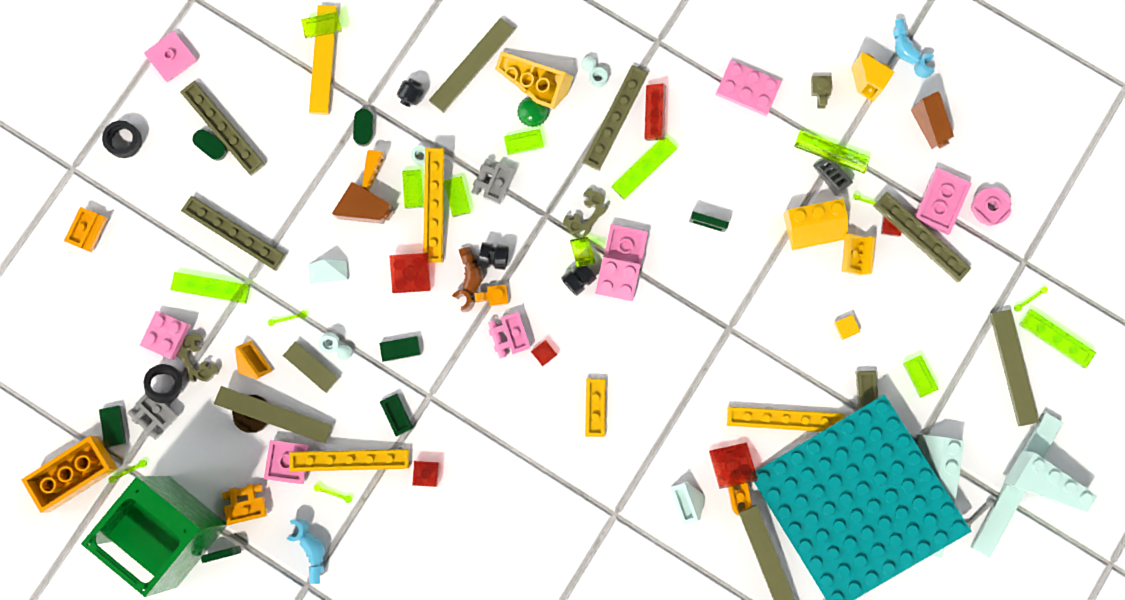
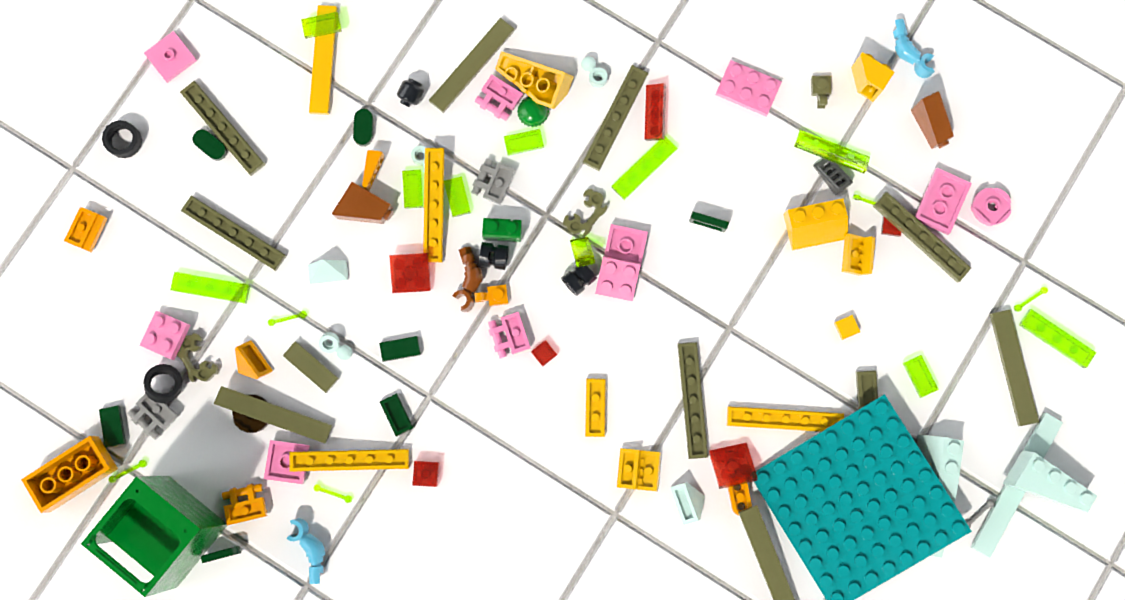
none -> bright pink plate [475,74,523,121]
none -> green brick [482,218,522,242]
none -> yellow slope [617,448,661,492]
none -> olive tile [677,342,708,459]

